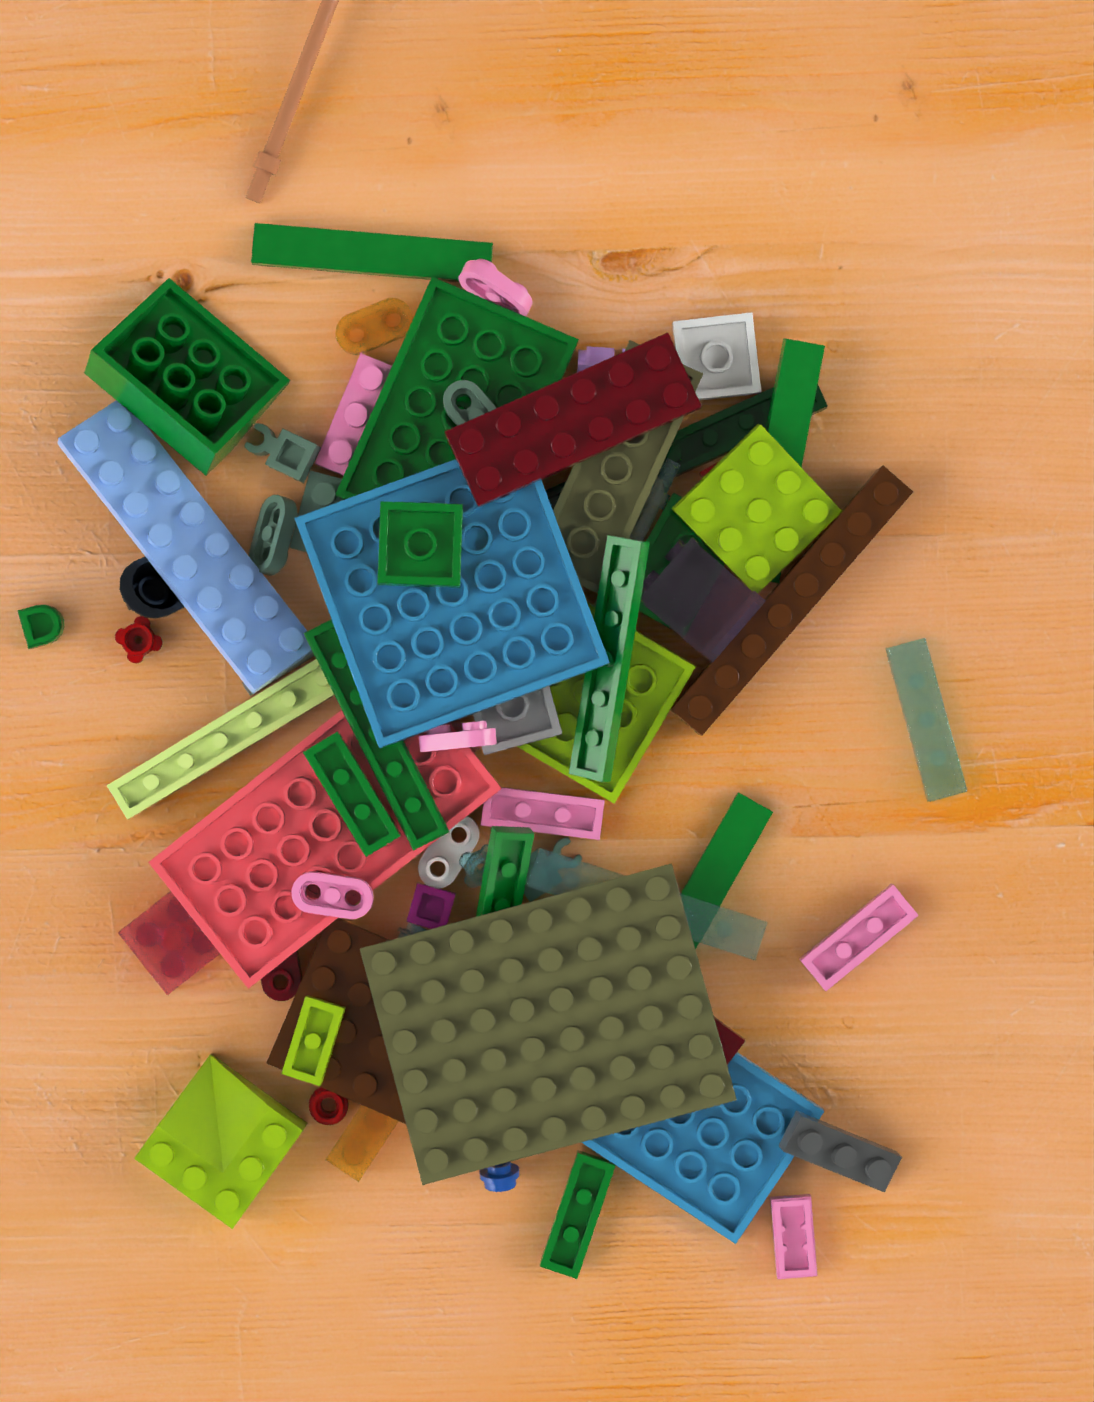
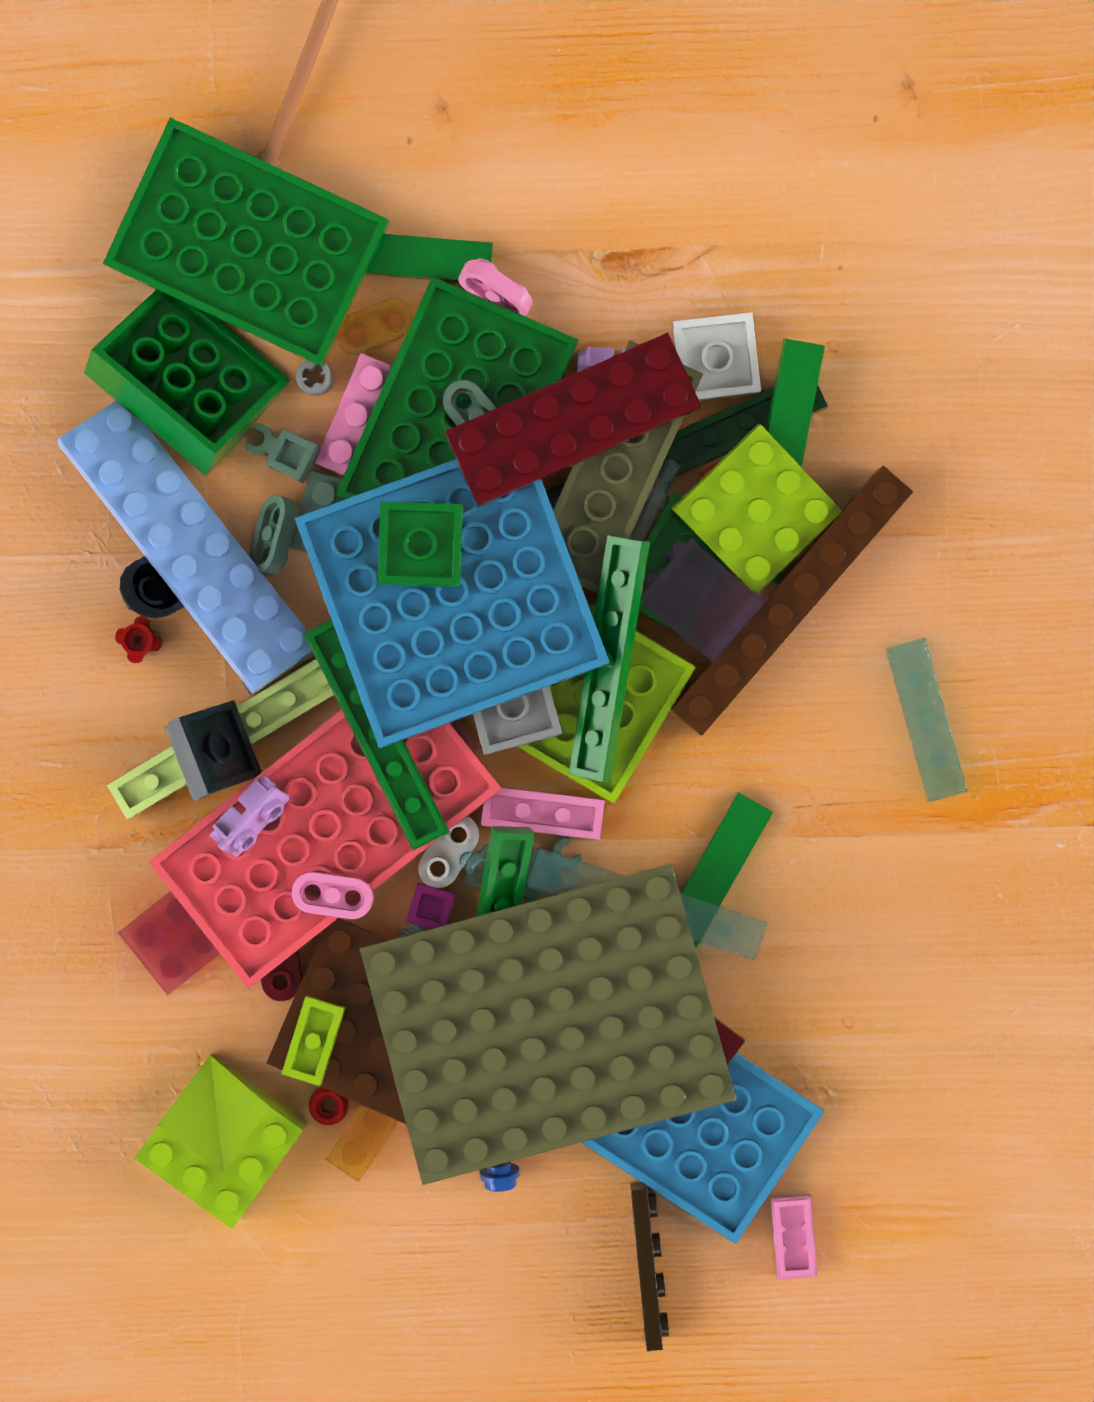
green tile [18,605,64,649] -> none
green plate [303,731,401,857] -> none
bright pink plate [419,721,497,752] -> none
green plate [540,1150,616,1279] -> none
dark grey plate [778,1110,902,1192] -> none
bright pink plate [799,884,919,991] -> none
none -> green plate [103,117,390,367]
none -> black bracket [165,700,262,801]
none -> lavender hinge [210,775,291,857]
none -> light grey bush [296,360,334,396]
none -> dark brown plate [630,1182,669,1351]

